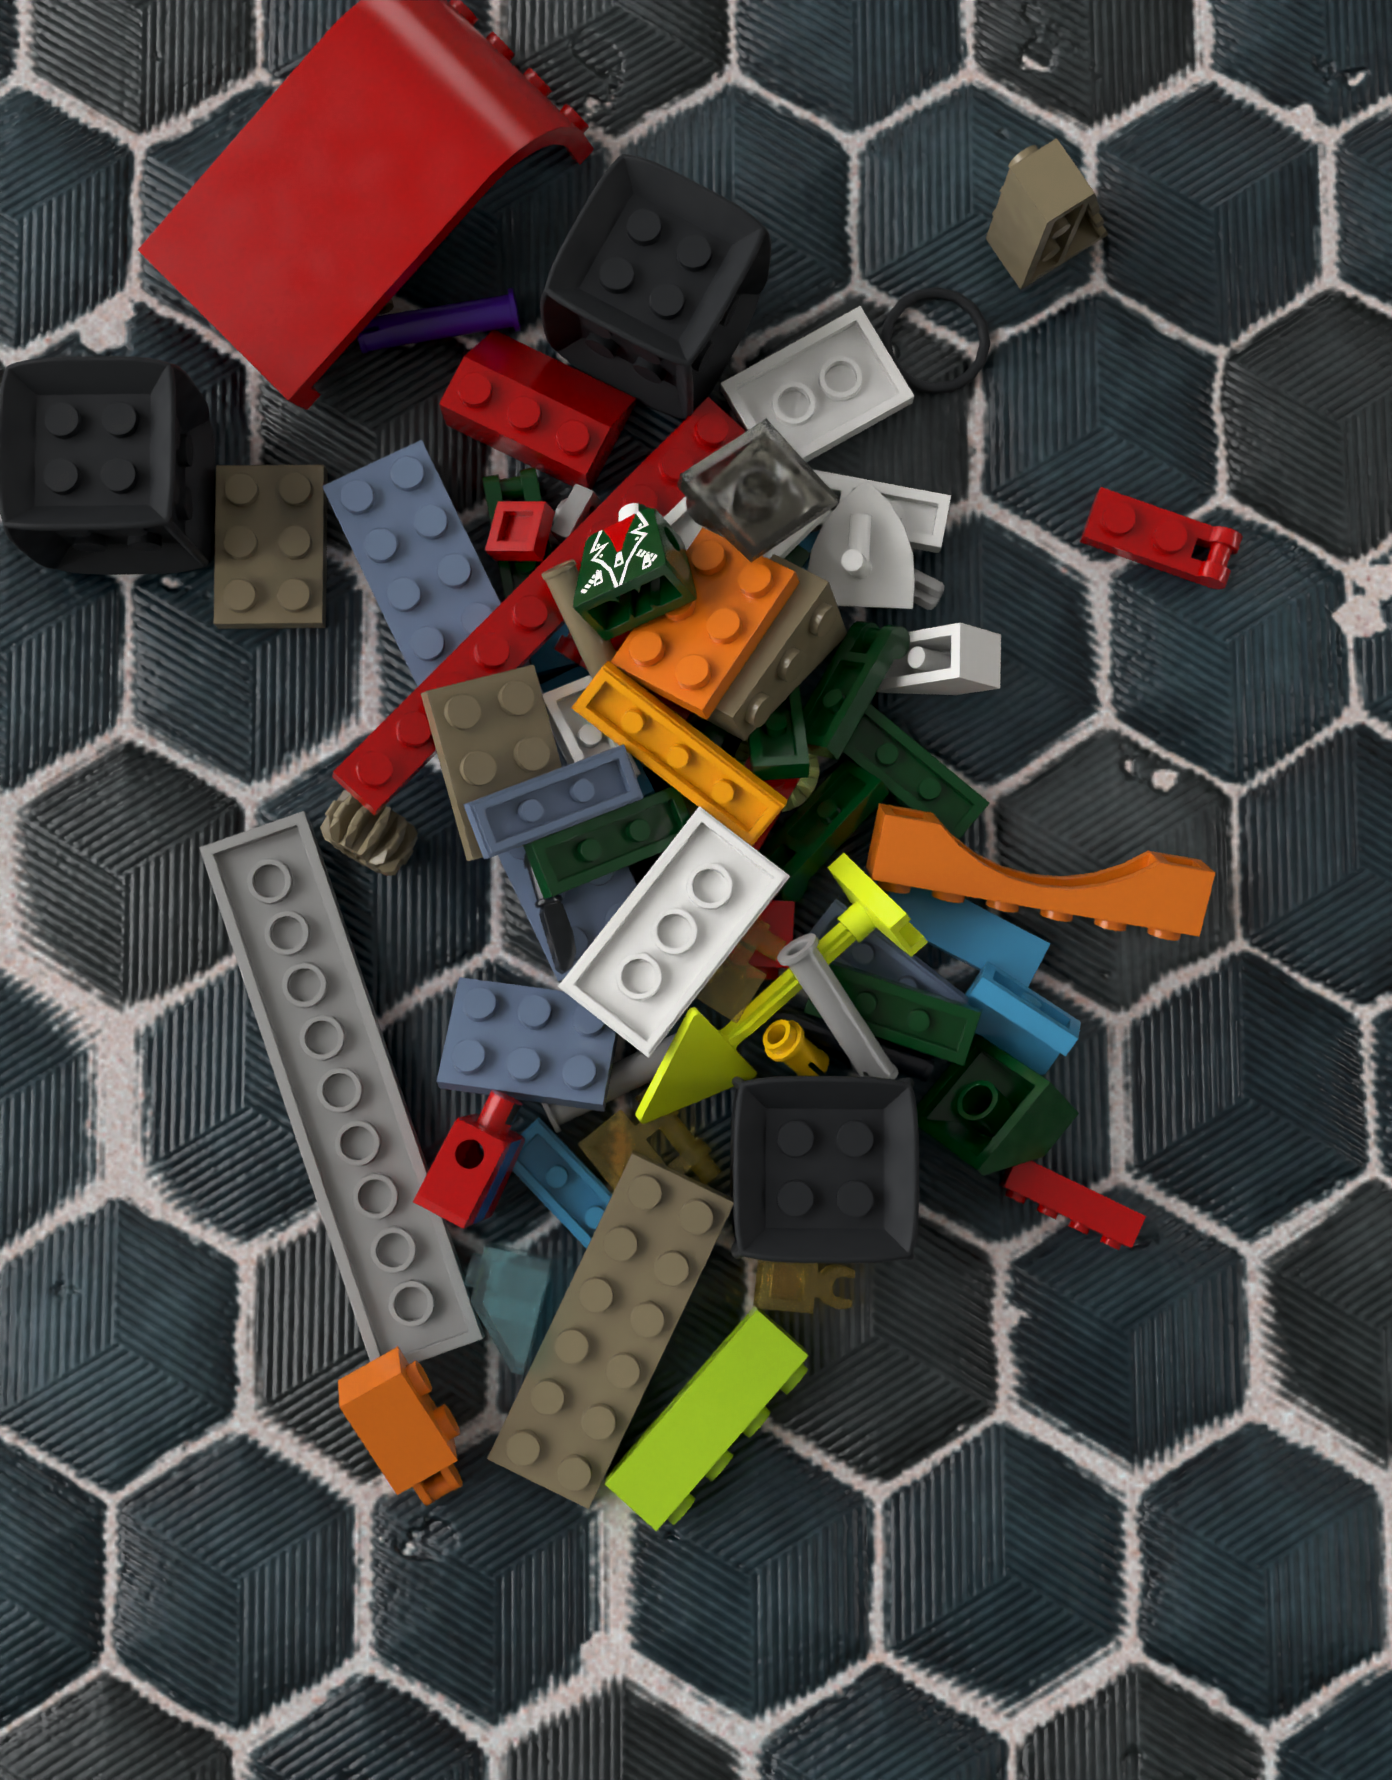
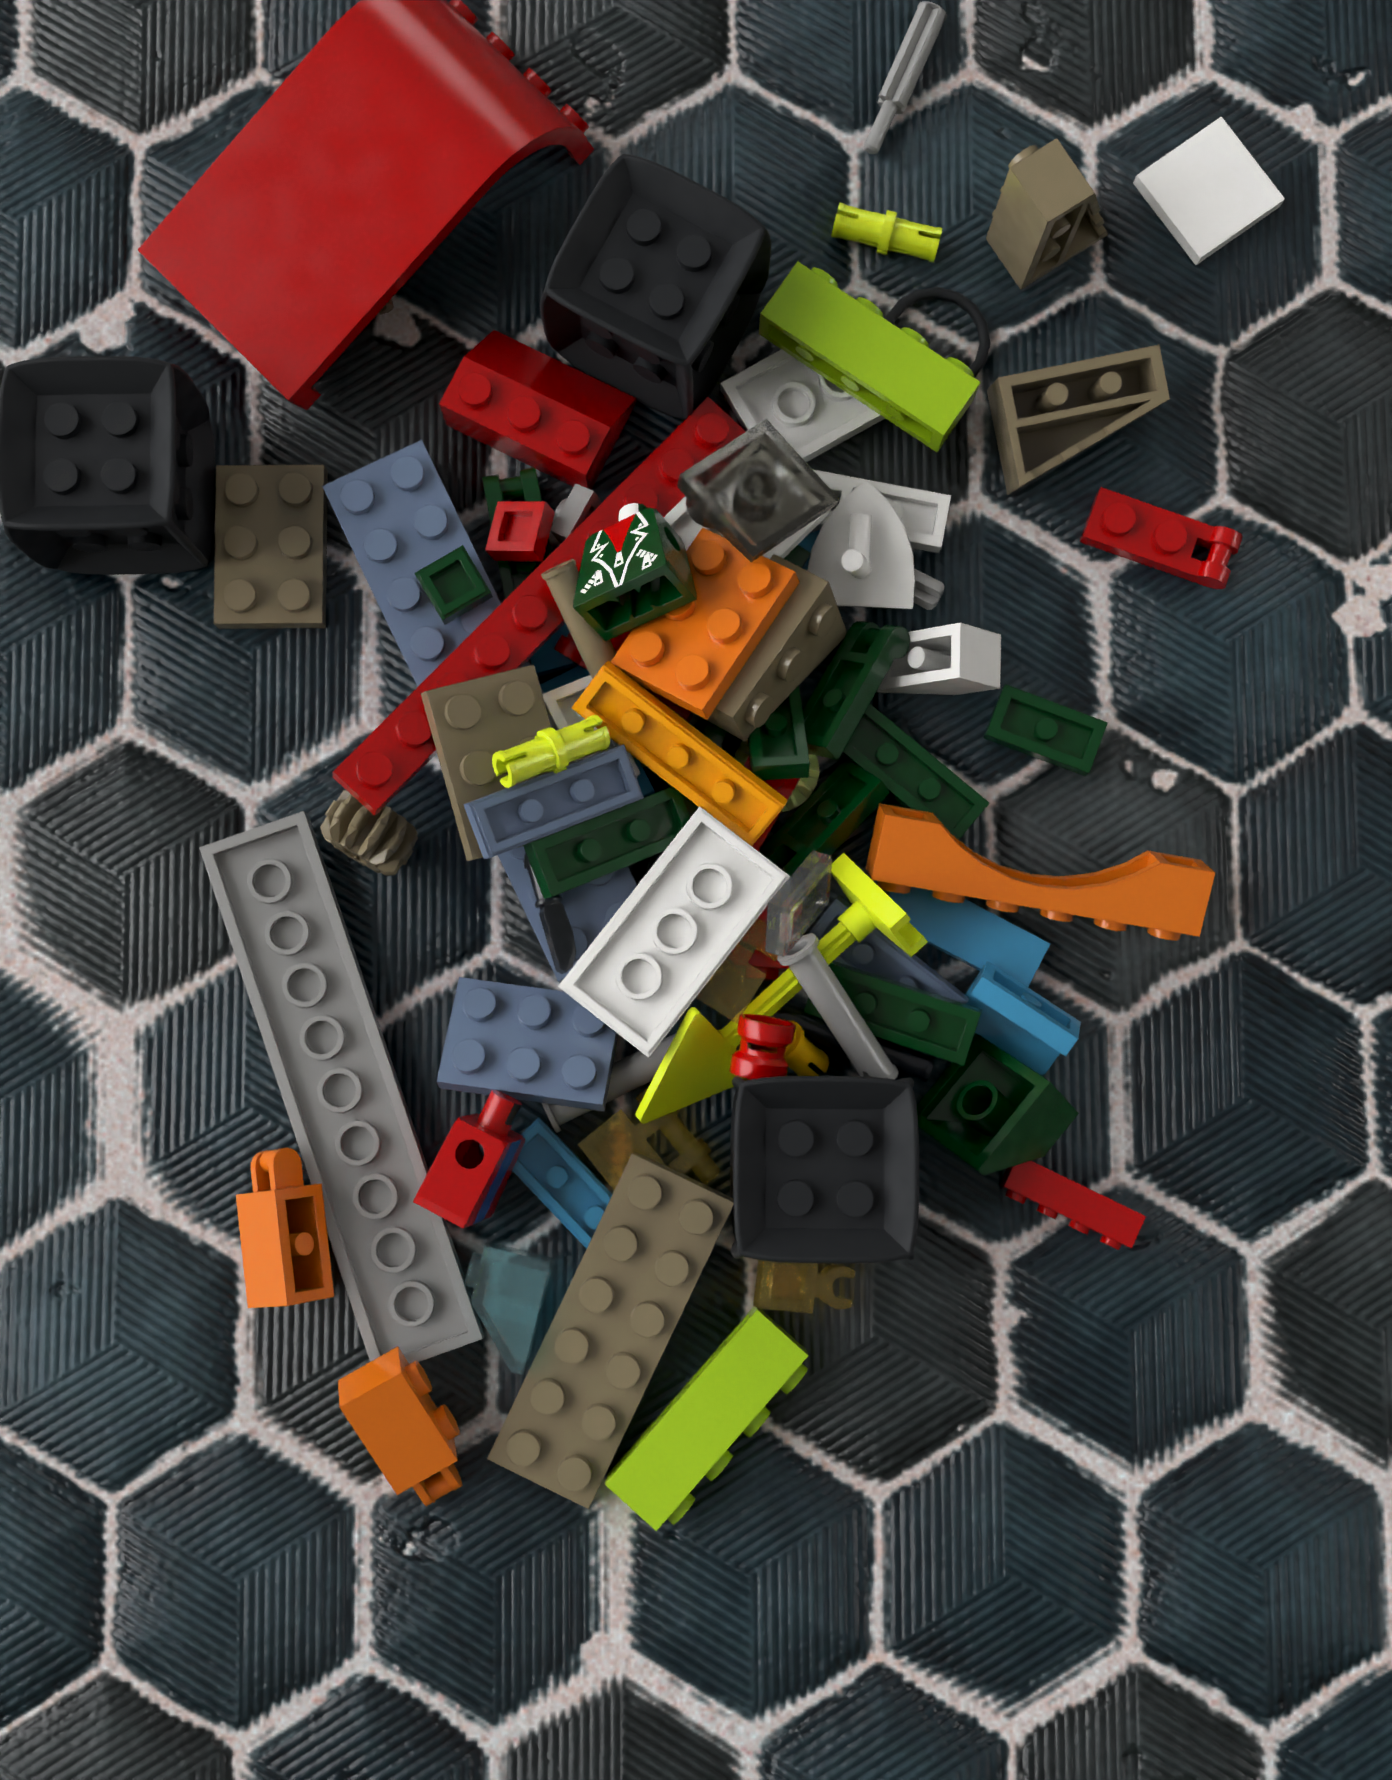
dark purple pin [357,288,521,353] -> none
none -> orange brick [236,1148,334,1308]
none -> dark green tile [414,545,493,625]
none -> neon yellow pin [492,715,610,788]
none -> red wheel [729,1014,796,1080]
none -> lime brick [759,261,980,452]
none -> clear tile [765,851,832,957]
none -> neon yellow pin [831,202,943,263]
none -> light grey axle [864,1,947,154]
none -> dark green plate [983,684,1108,776]
none -> dark tan wedge [987,344,1170,496]
none -> white tile [1133,116,1285,265]

